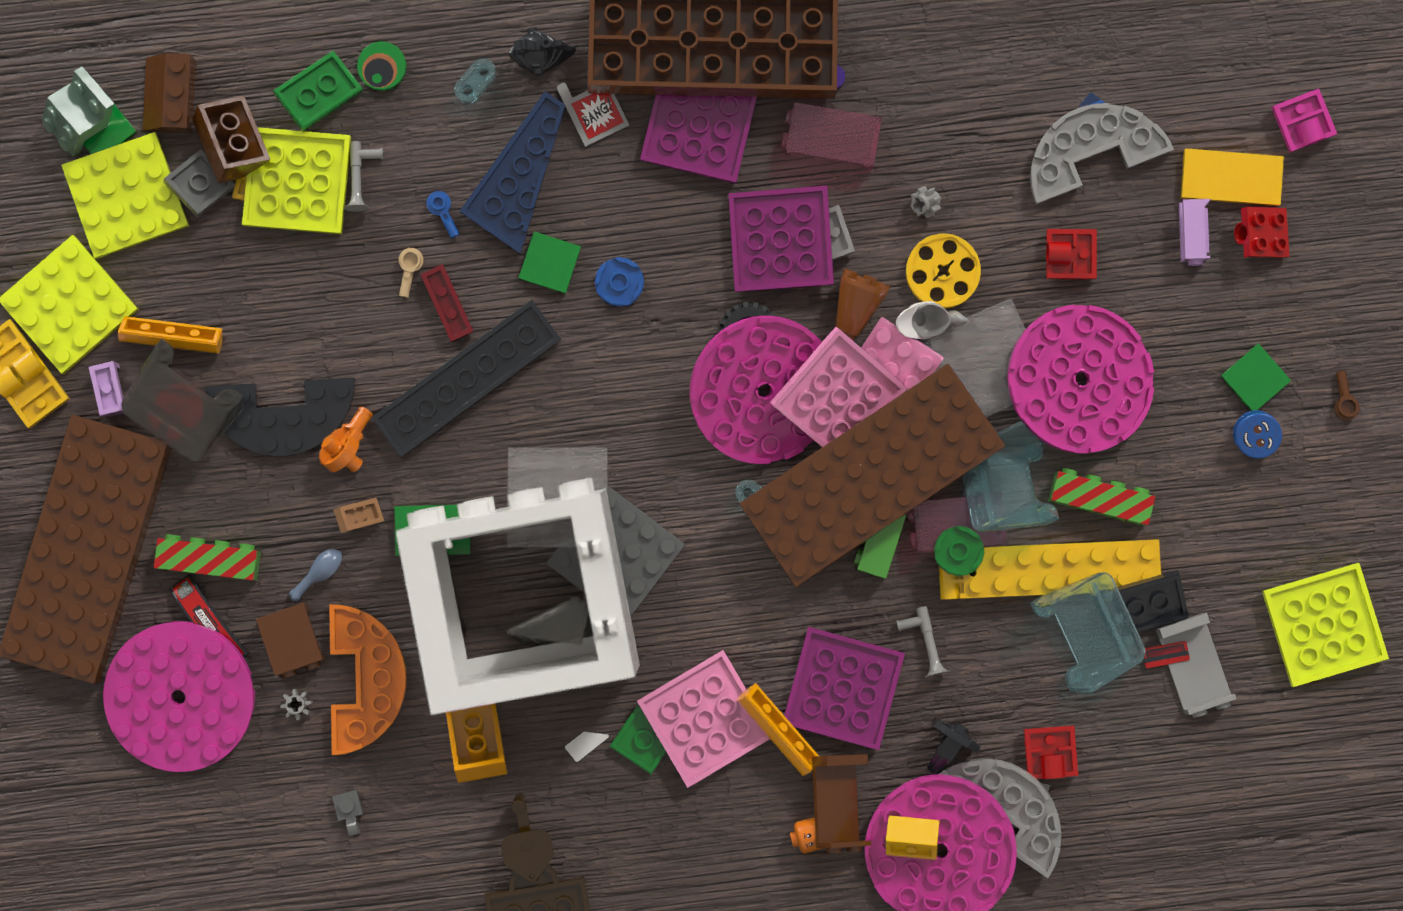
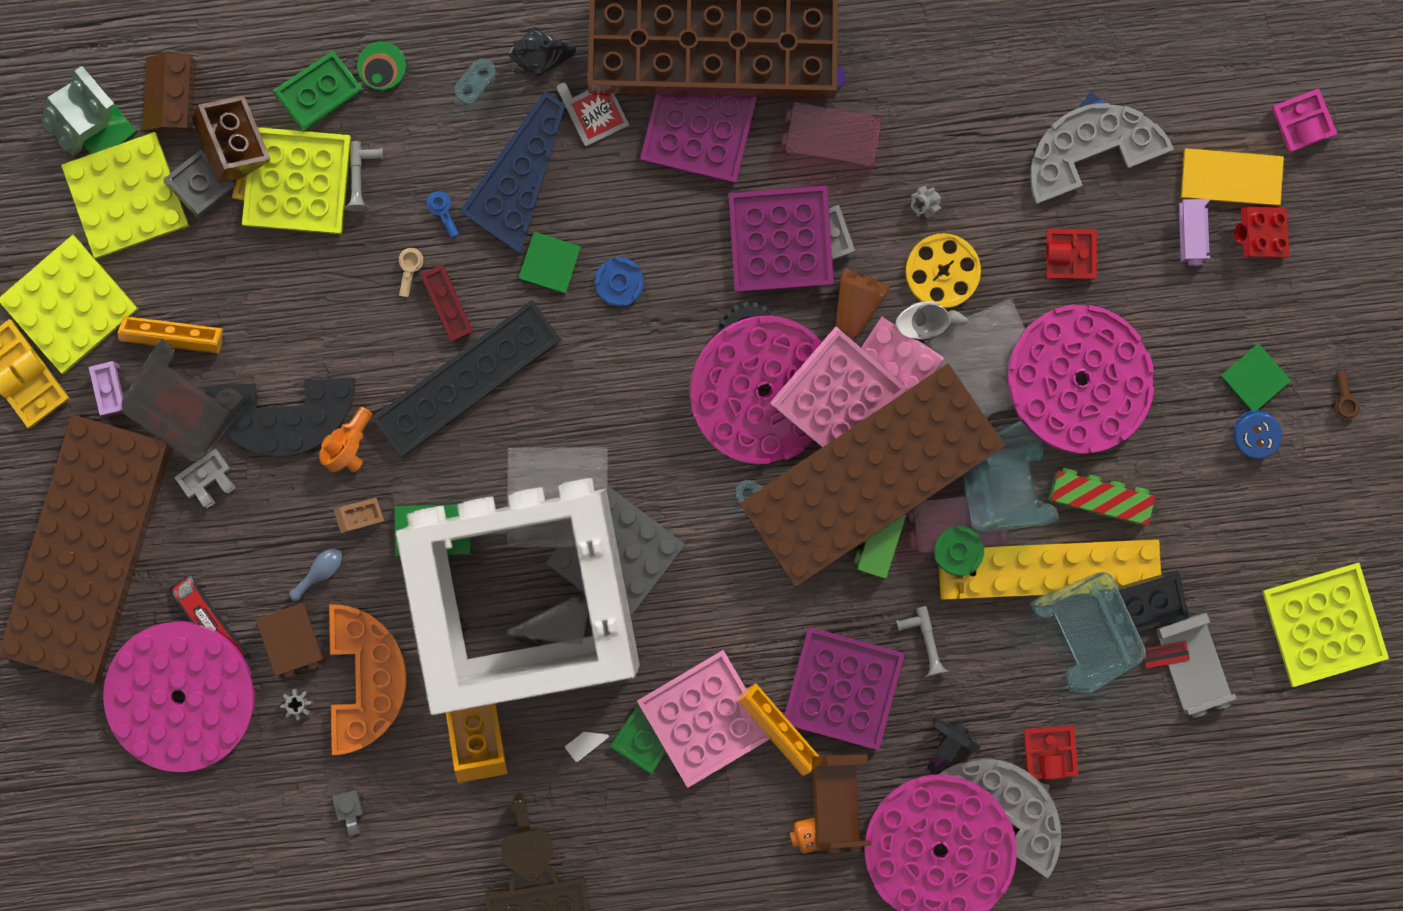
brick [154,534,261,581] -> none
yellow panel [886,816,939,860] -> none
none -> light grey plate [174,449,236,509]

